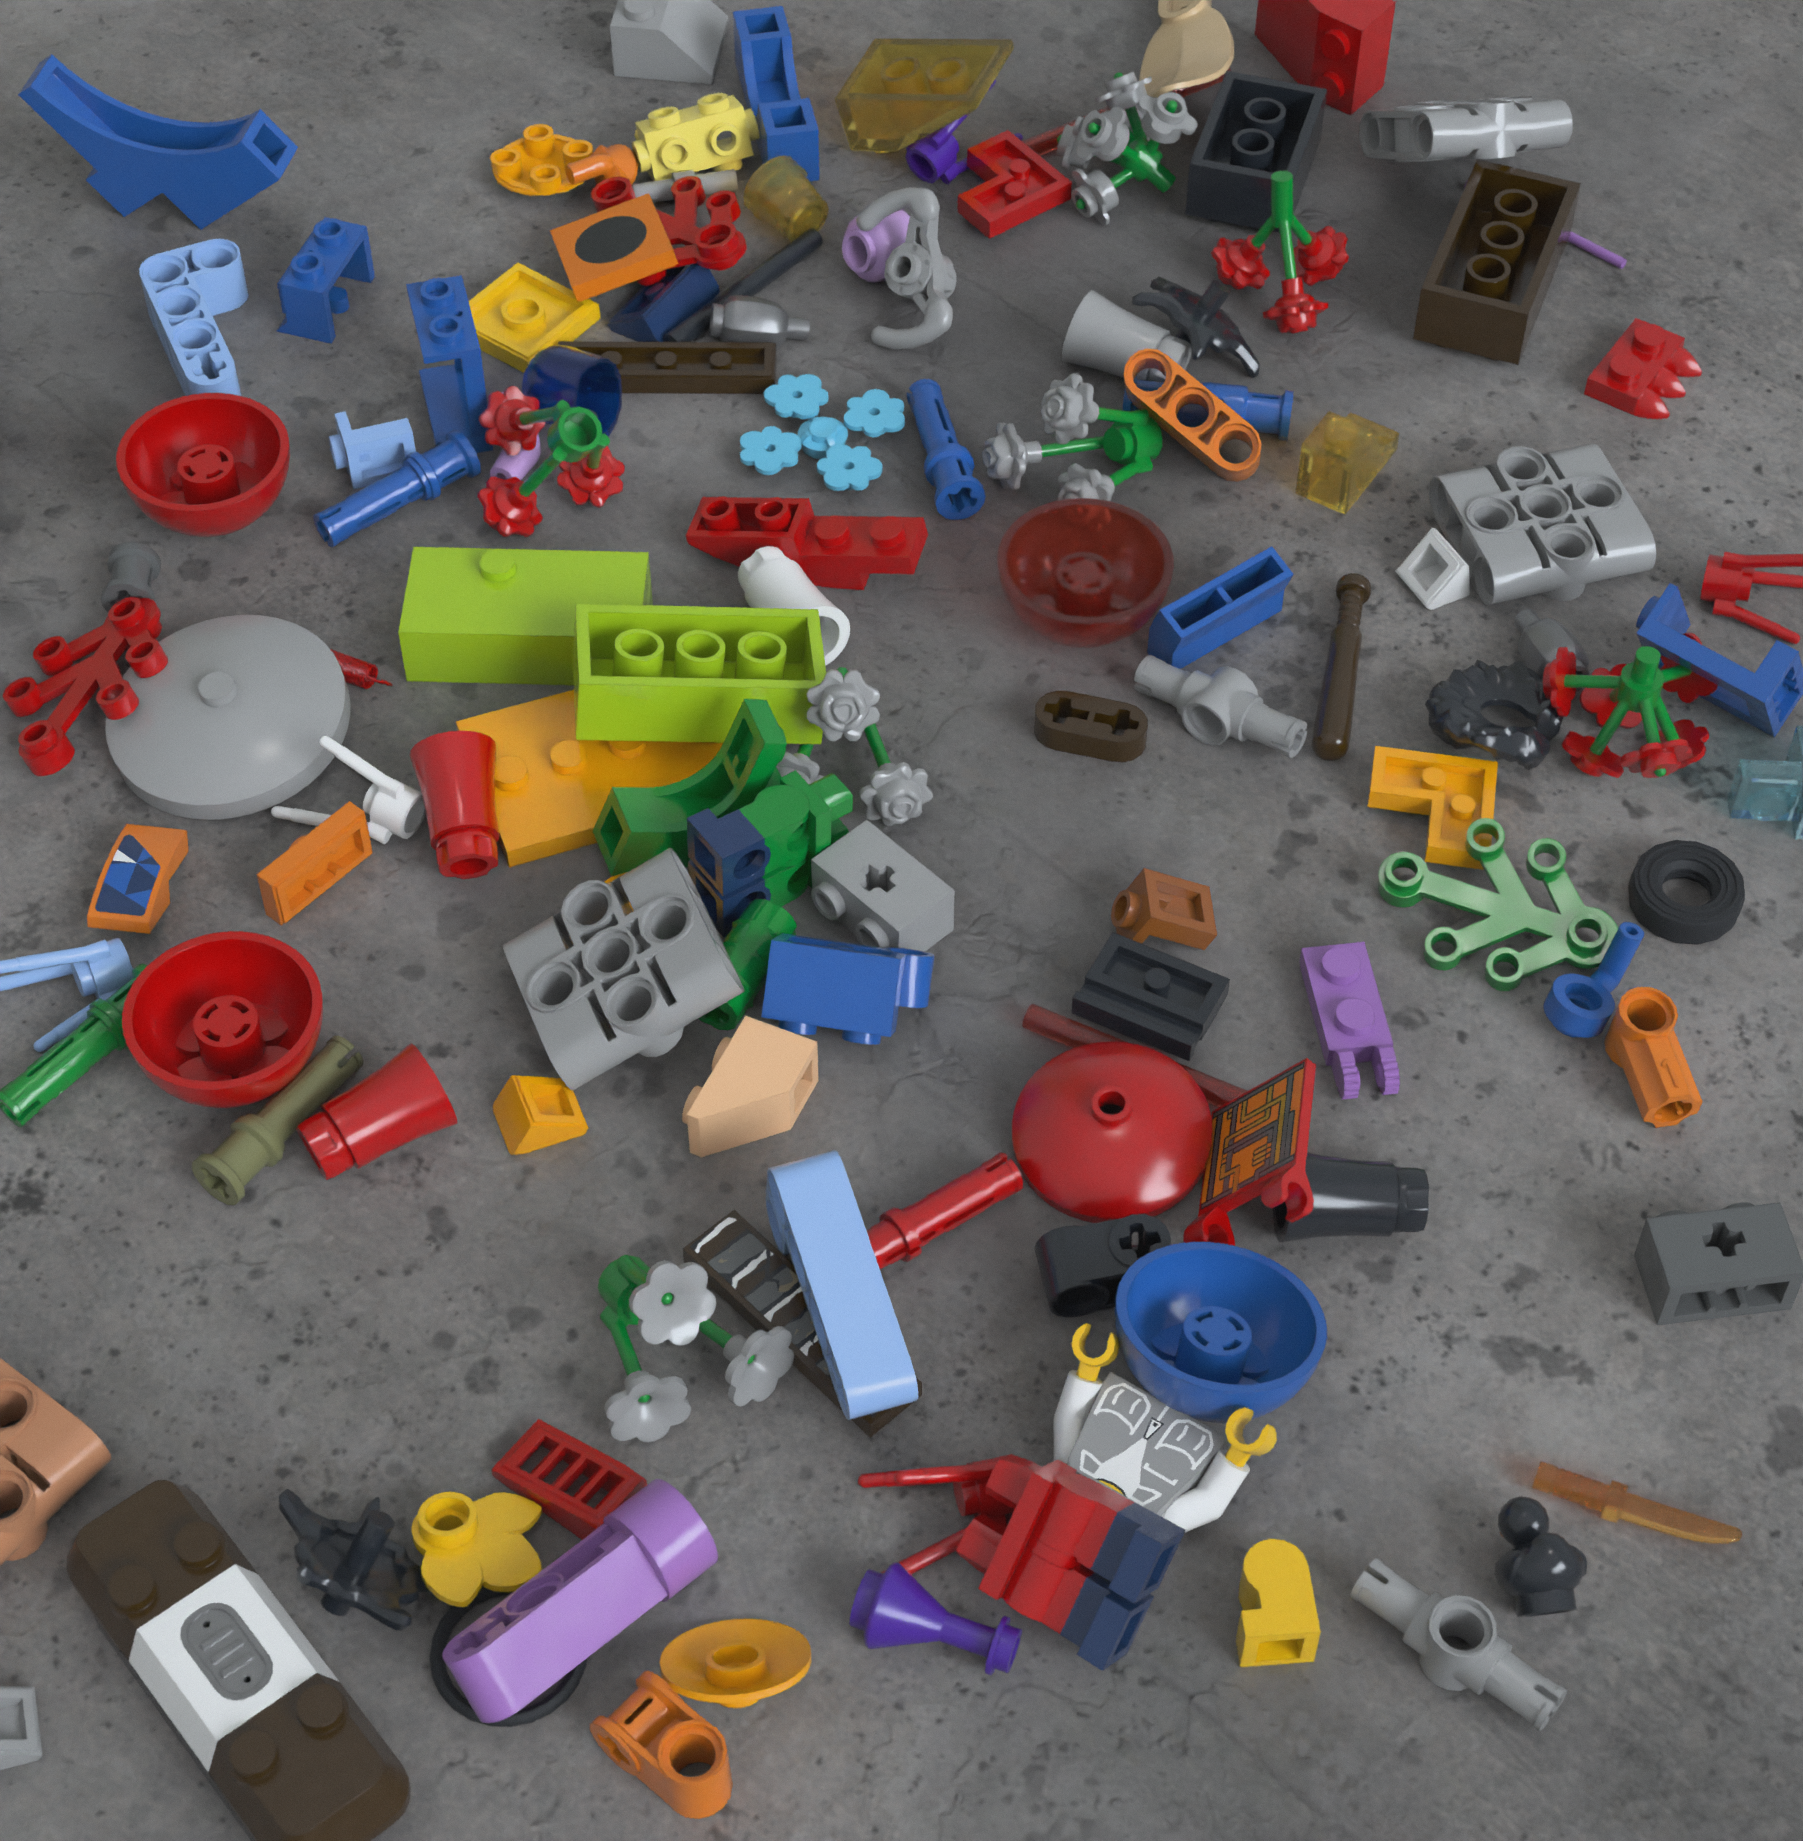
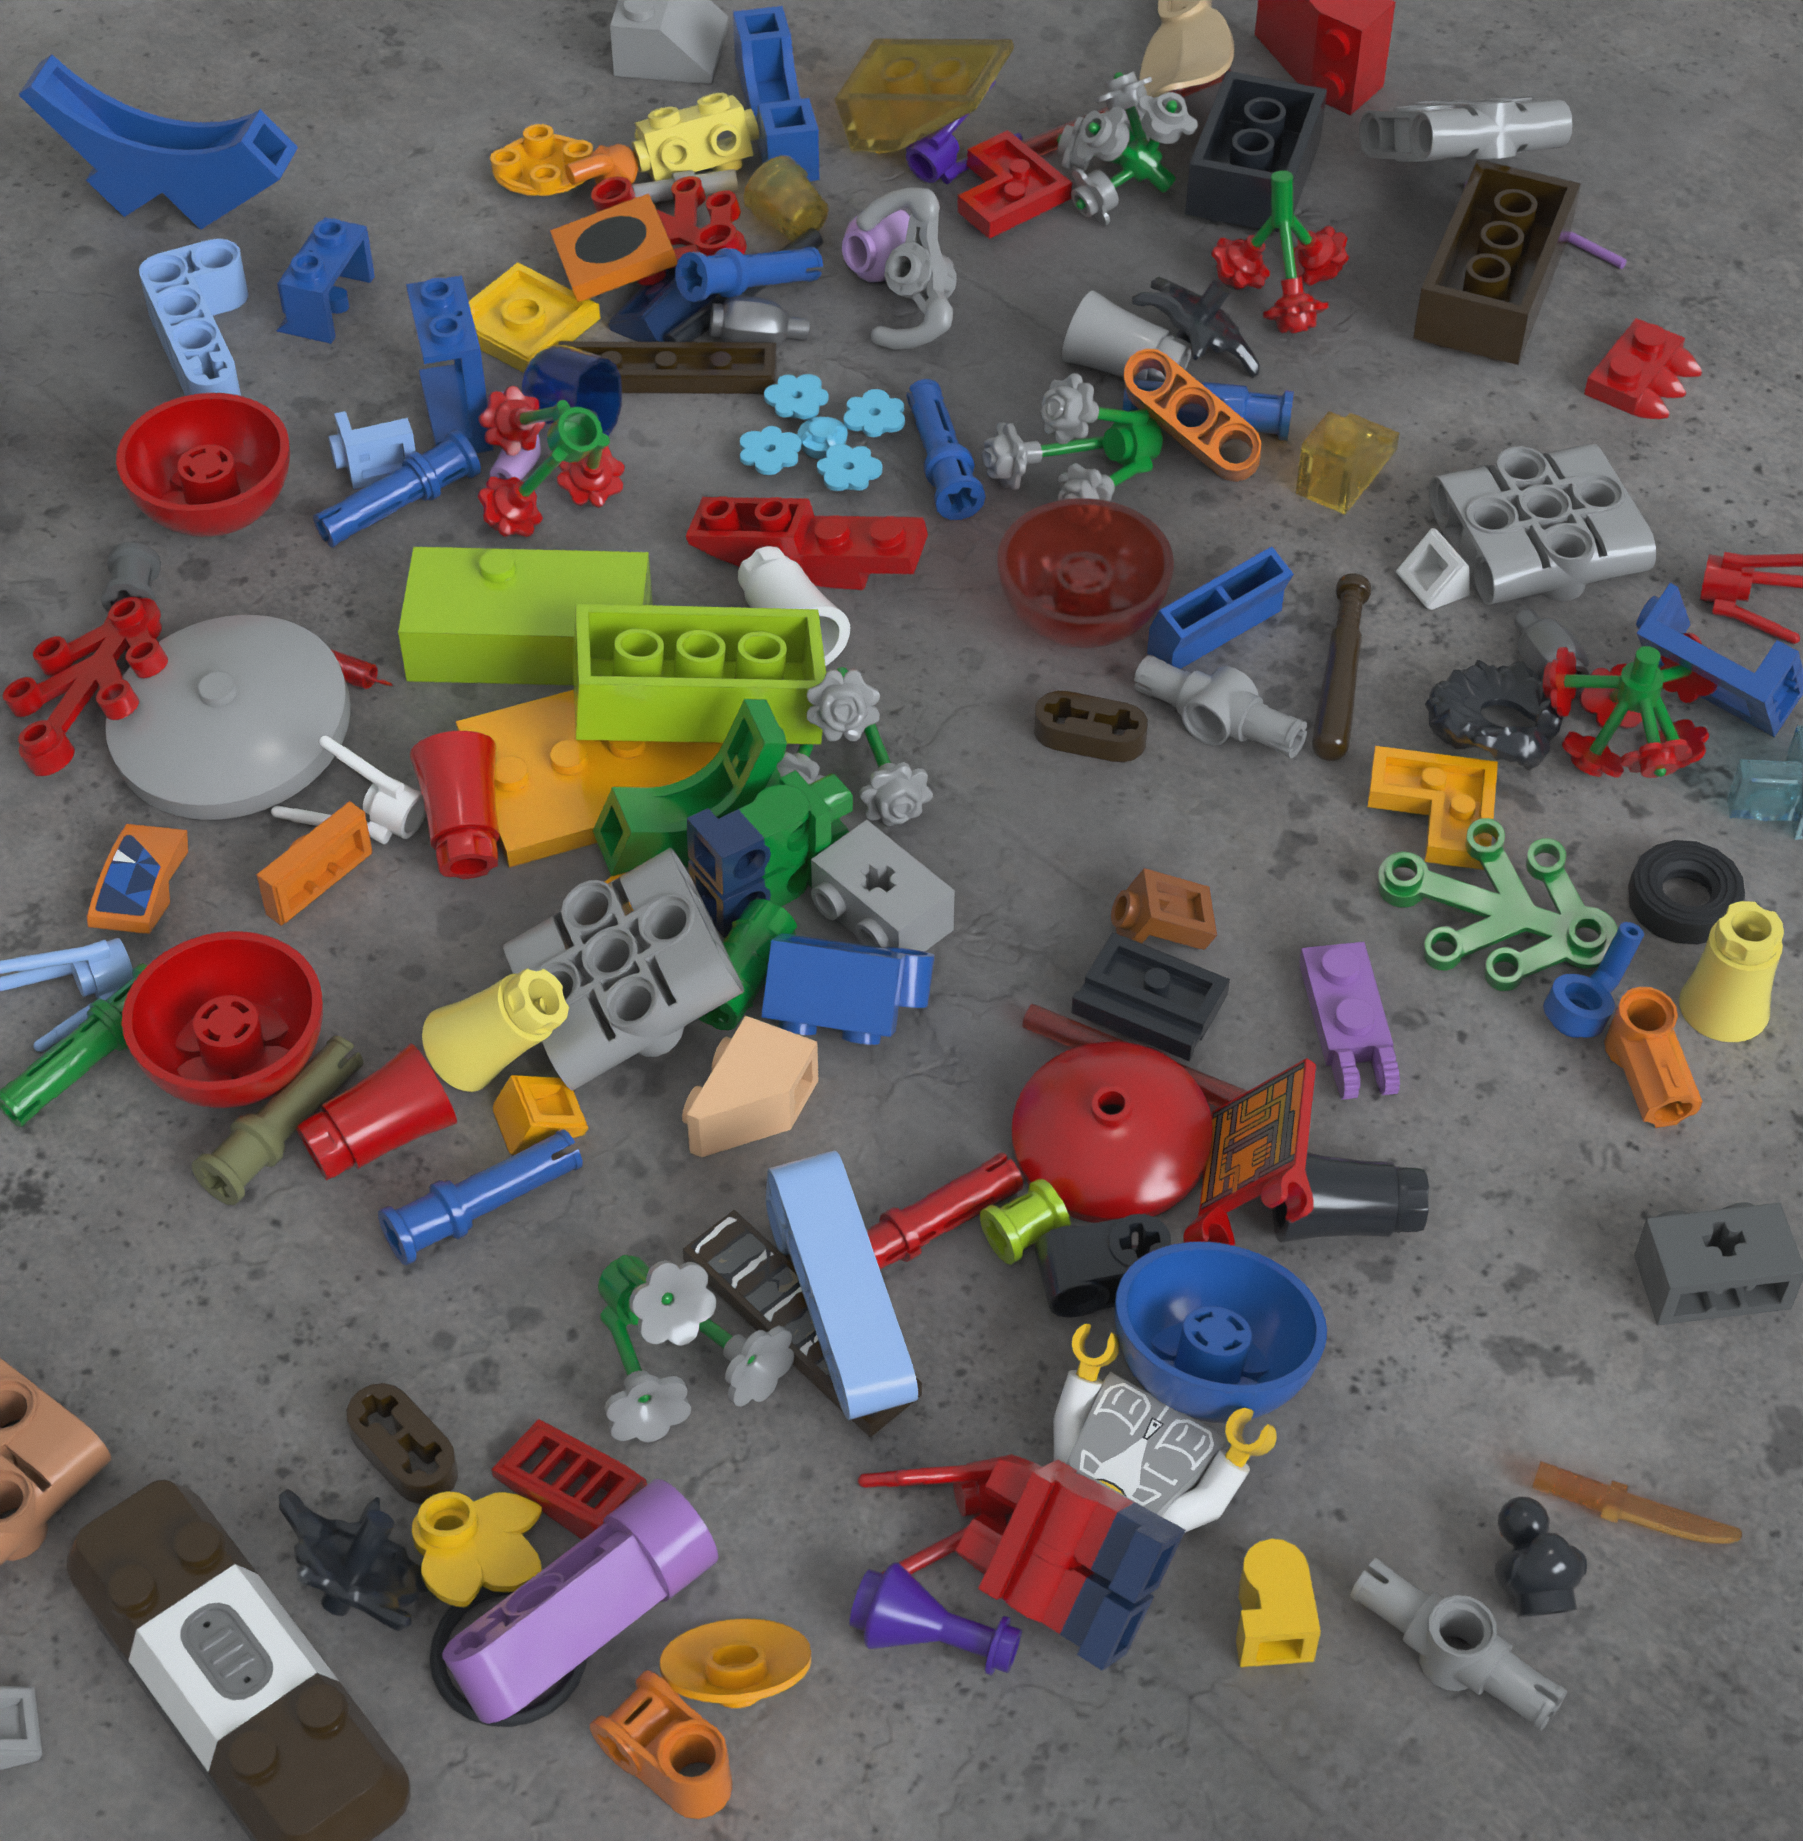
none -> dark brown beam [346,1383,458,1504]
none -> blue pin [378,1129,583,1265]
none -> light yellow plant [422,969,569,1092]
none -> blue pin [675,246,823,302]
none -> lime bush [980,1179,1071,1265]
none -> light yellow plant [1679,901,1784,1042]

